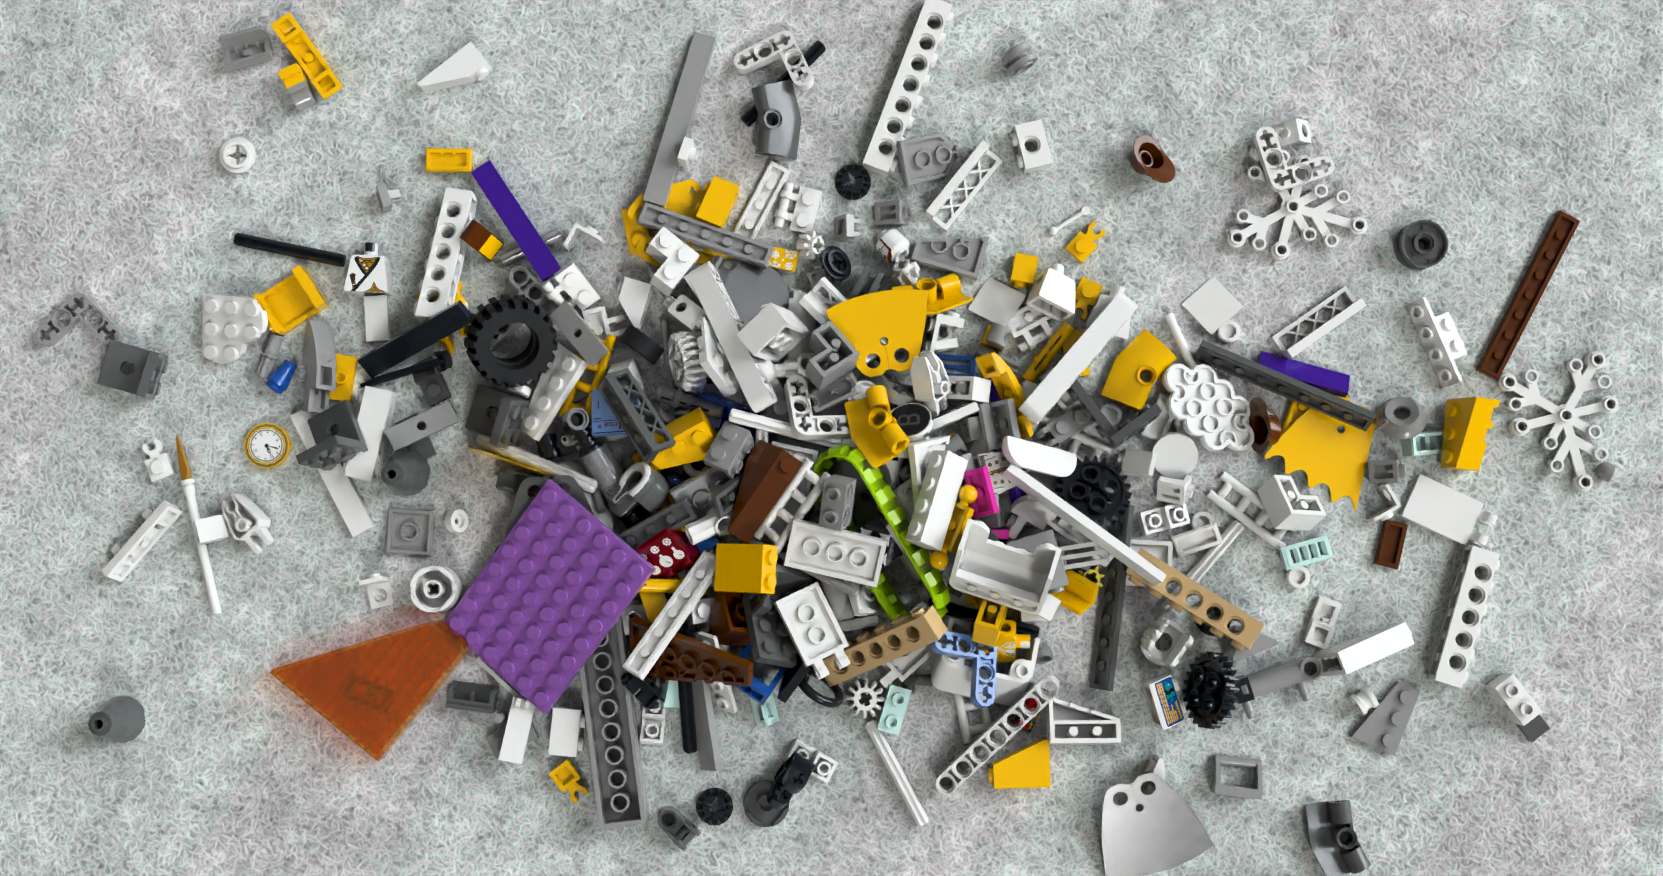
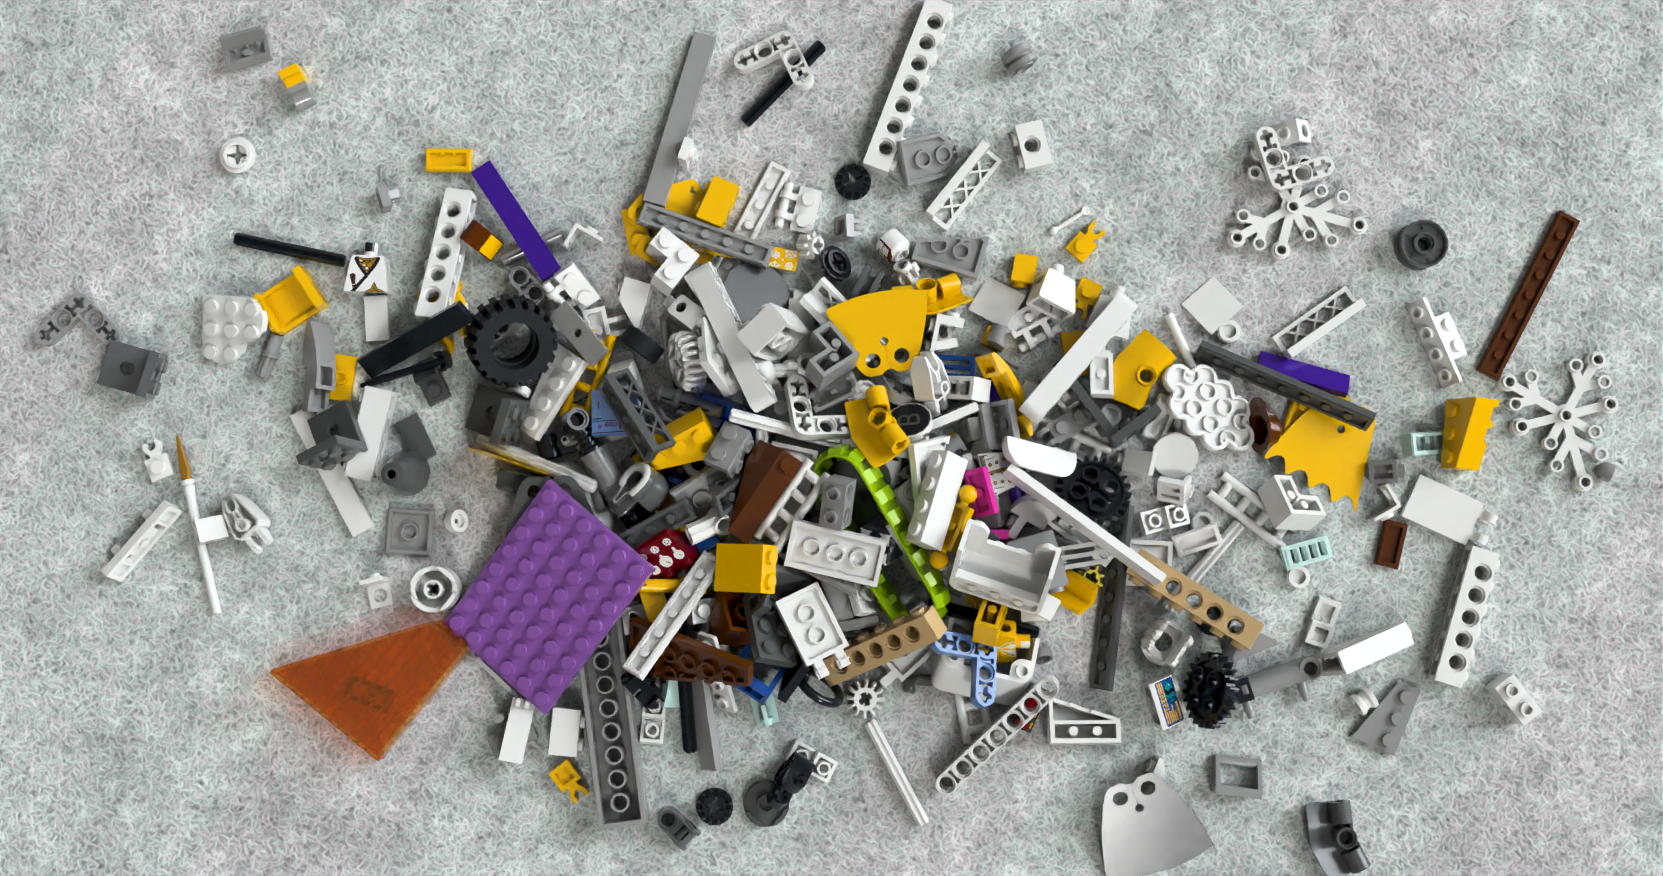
dark grey cone [88,696,146,743] -> none
tile [244,423,292,469] -> none
blue cone [265,360,297,395] -> none
yellow slope [271,12,343,100] -> none
light grey tile [384,401,459,452] -> none
white slope [417,42,492,93] -> none
dark grey hinge [445,680,499,714] -> none
panel [751,80,801,160] -> none
light grey bracket [874,200,911,227] -> none
light aqua hinge [877,684,912,736] -> none
yellow slope [987,738,1051,789] -> none
yellow pin [1022,321,1075,383] -> none
reddish brown piece [1130,135,1176,183] -> none
light grey piece [1375,397,1427,439] -> none
dark grey tile [1516,714,1550,742] -> none
none -> white hinge [1089,346,1114,399]

